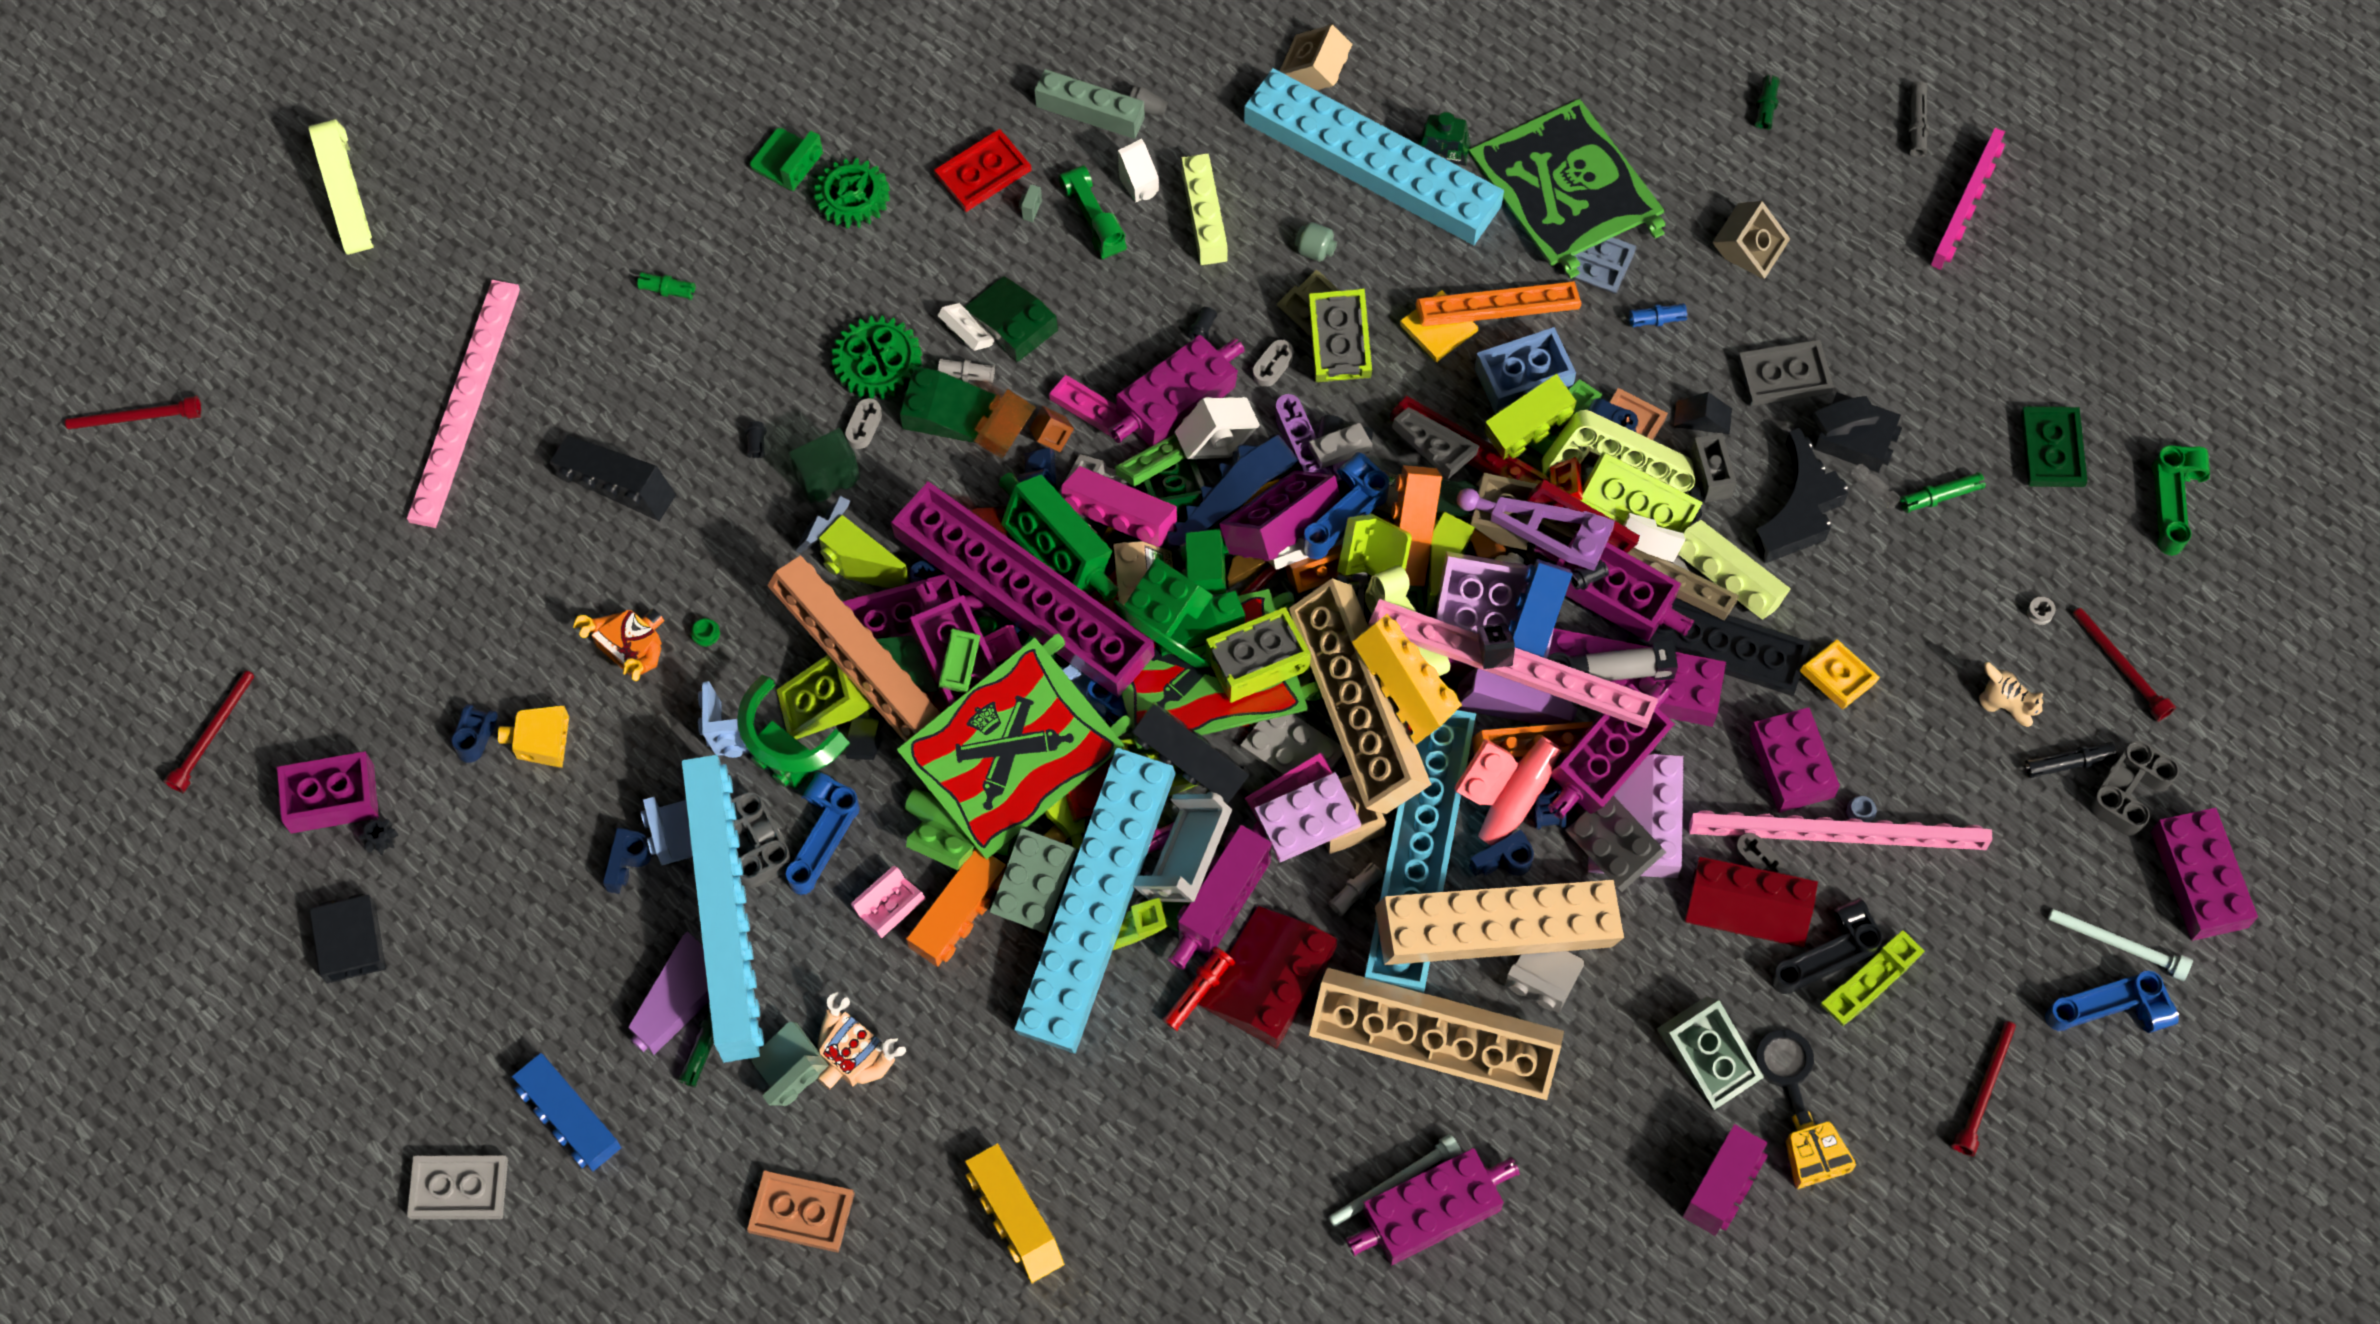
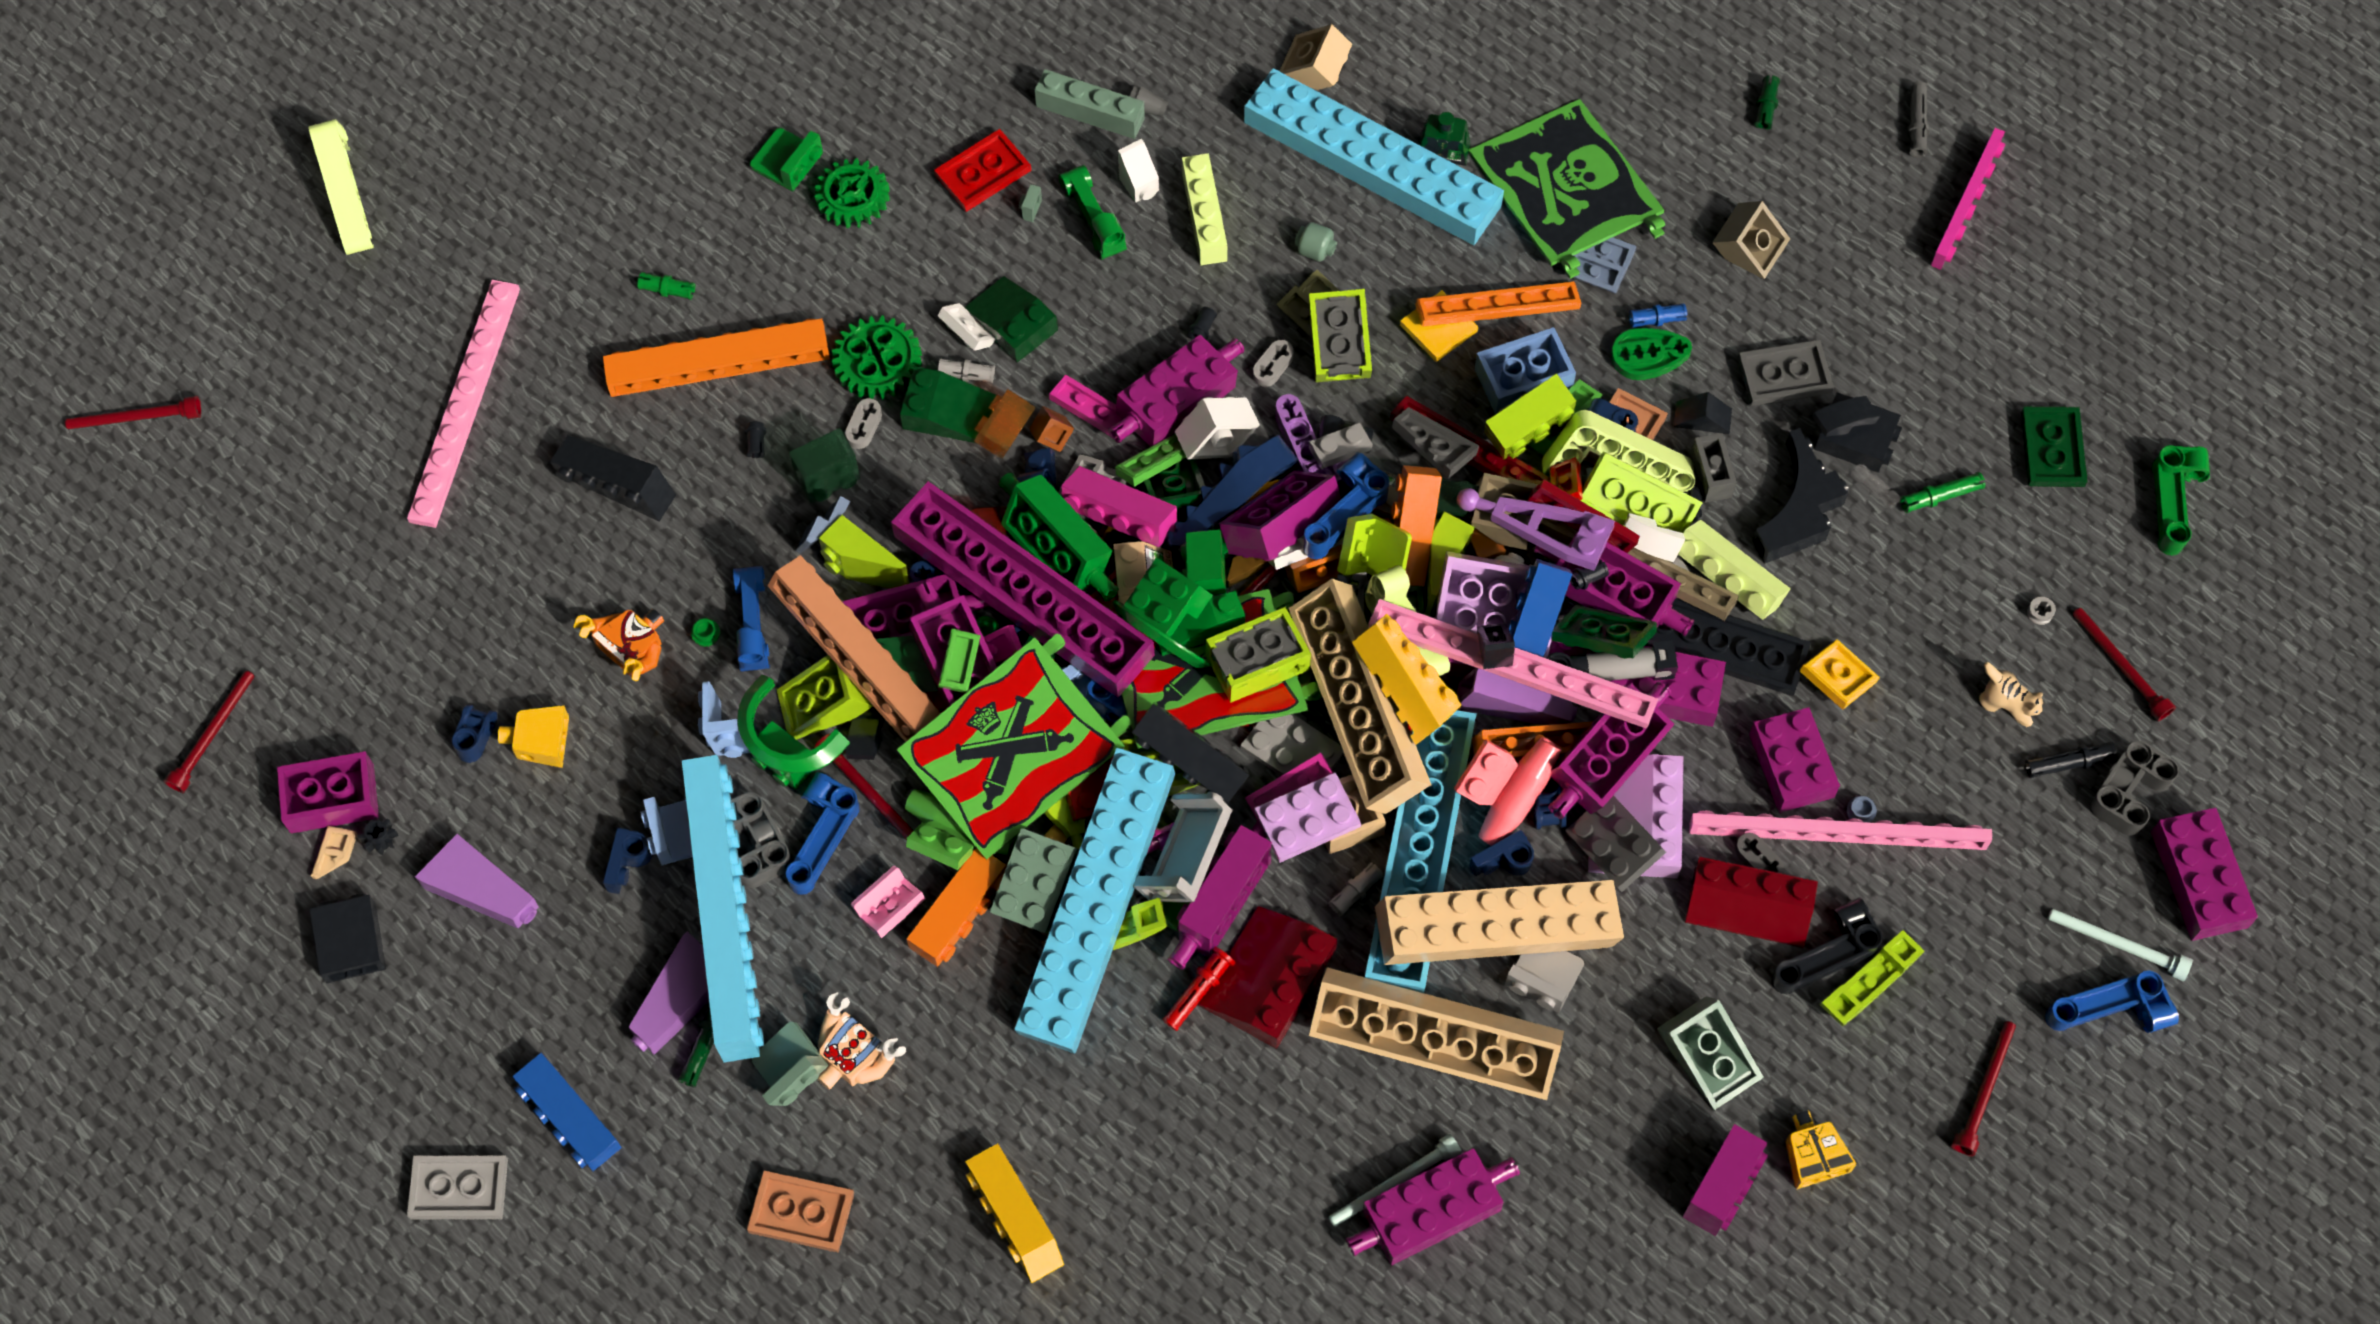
piece [1755,1030,1814,1115] -> none
none -> tan tile [311,826,357,879]
none -> medium lavender slope [415,834,539,928]
none -> orange brick [603,318,830,397]
none -> blue piece [733,566,770,672]
none -> dark red piece [814,734,914,840]
none -> dark green plate [1552,605,1657,659]
none -> green piece [1611,328,1692,380]

